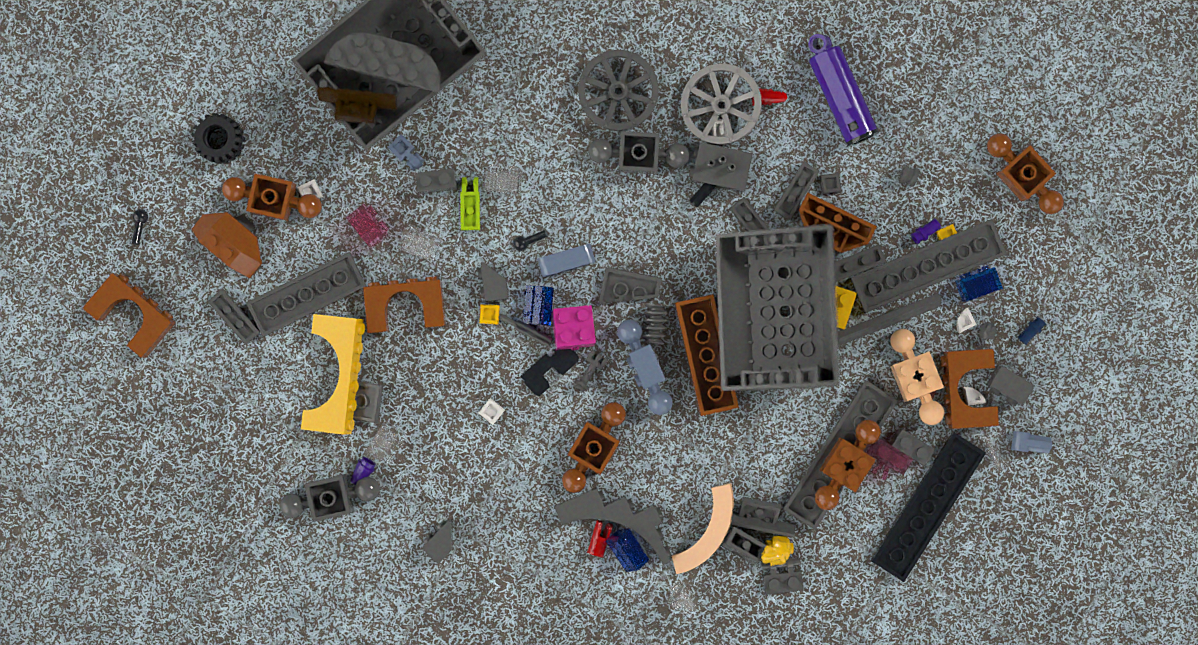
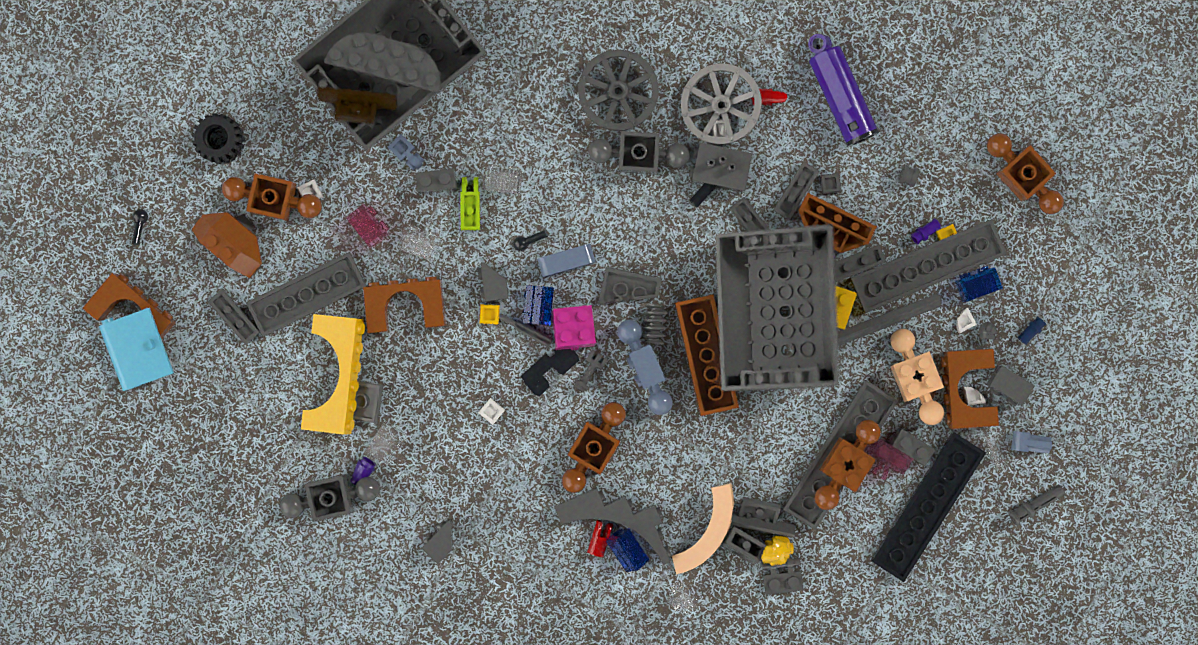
none -> medium azure door [99,308,174,391]
none -> dark grey pin [1008,484,1065,526]

